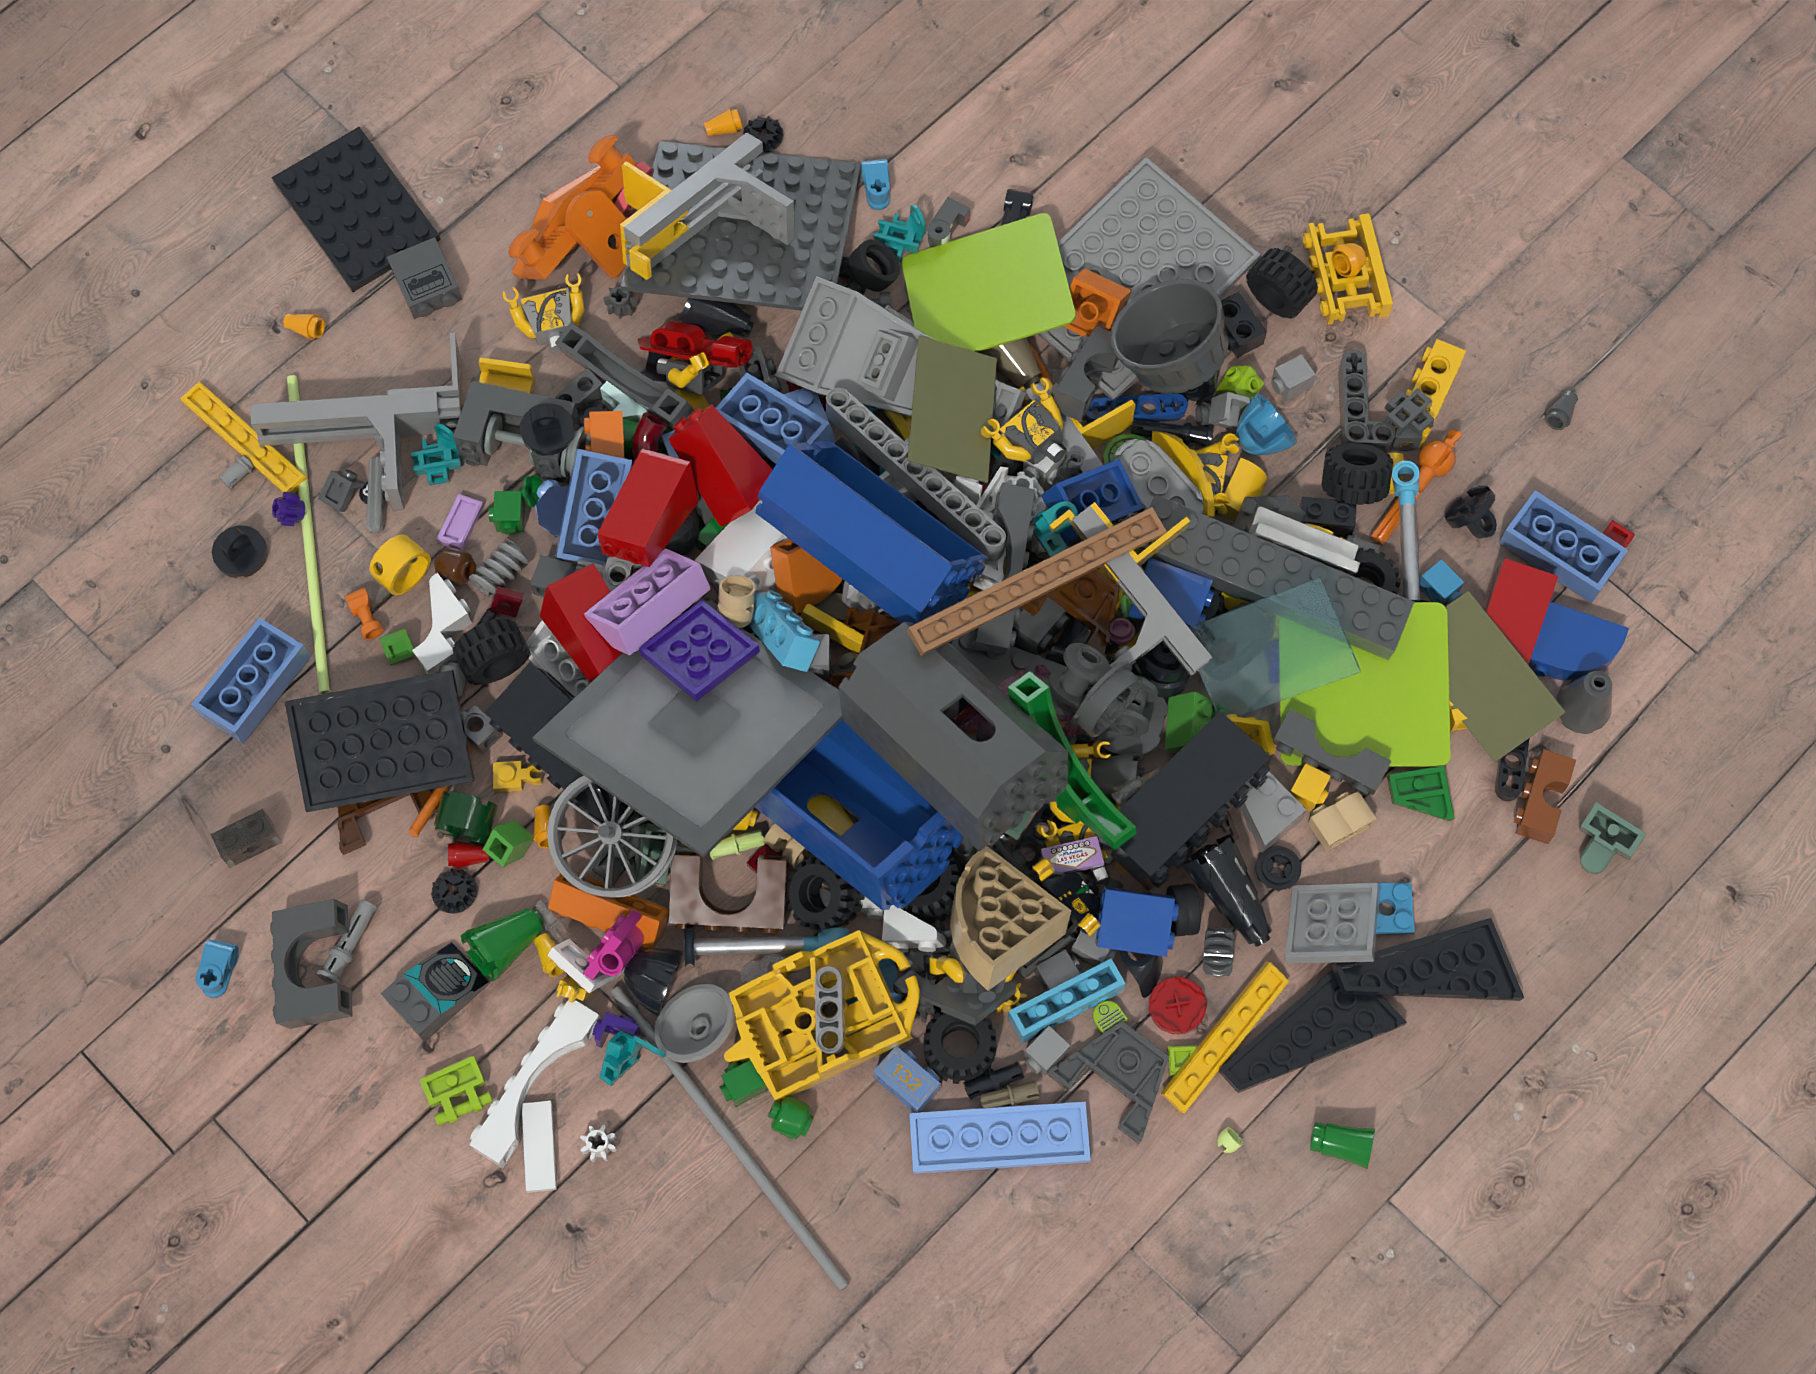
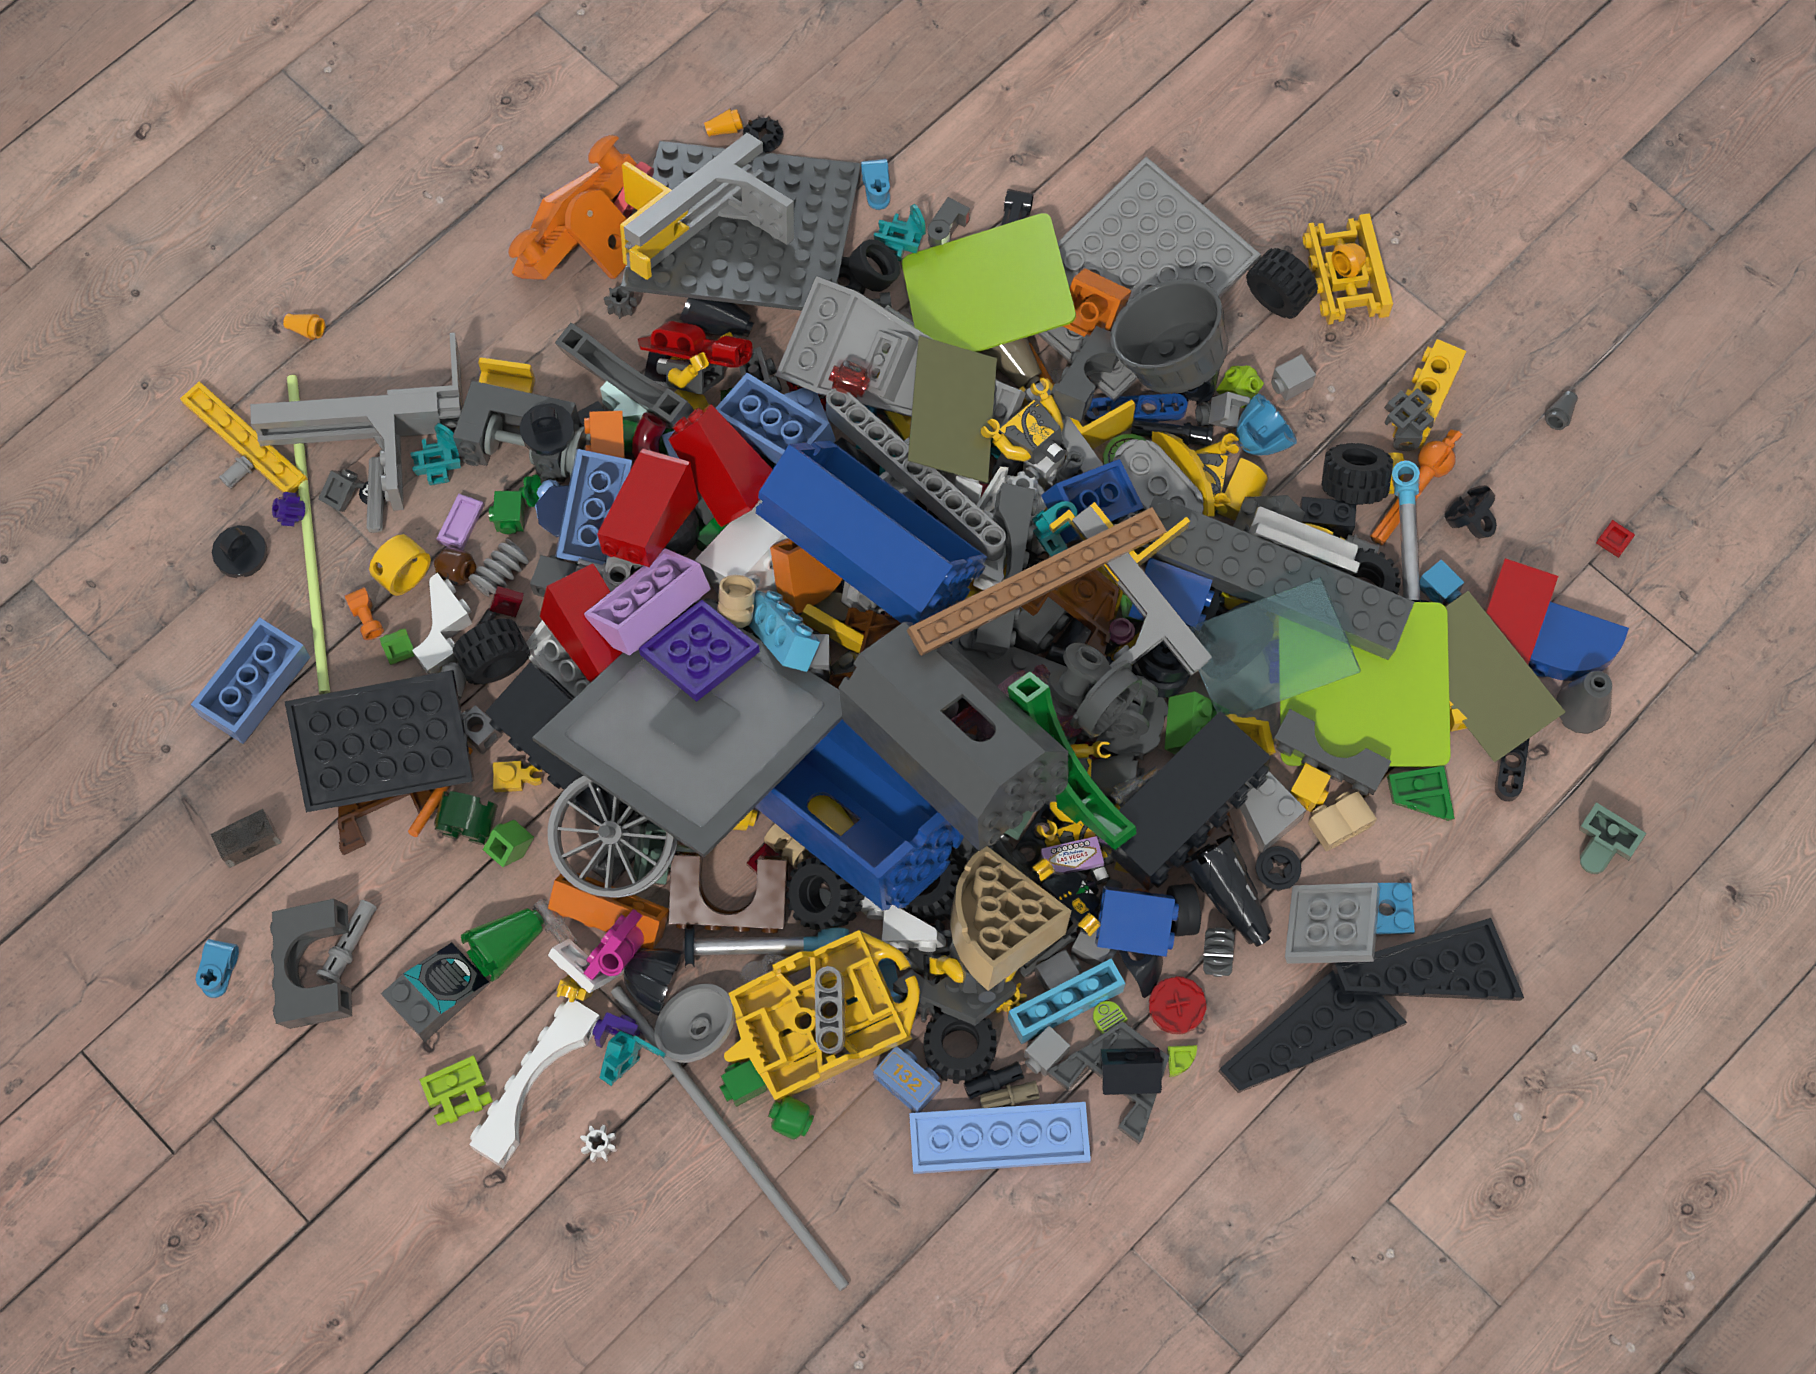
black plate [271,127,441,293] -> none
dark grey brick [387,237,462,319] -> none
black gear [431,869,477,914] -> none
red cone [448,841,488,869] -> none
torso [502,273,585,353] -> none
white tile [522,1101,557,1193] -> none
light orange cone [533,805,562,849] -> none
yellow cone [534,933,565,977] -> none
dark grey leg [555,368,603,411] -> none
yellowish green axle [710,830,765,860] -> none
yellow tile [1160,962,1290,1114] -> none
yellowish green hinge [1217,1127,1243,1153] -> none
black brick [1221,291,1267,358] -> none
green plant [1310,1122,1375,1169] -> none
dark grey beam [1338,349,1396,453] -> none
medium blue brick [1499,490,1628,603] -> none
dark orange arch [1514,749,1576,844] -> none
none -> clear red head [828,360,871,399]
none -> black panel [1100,1047,1162,1095]

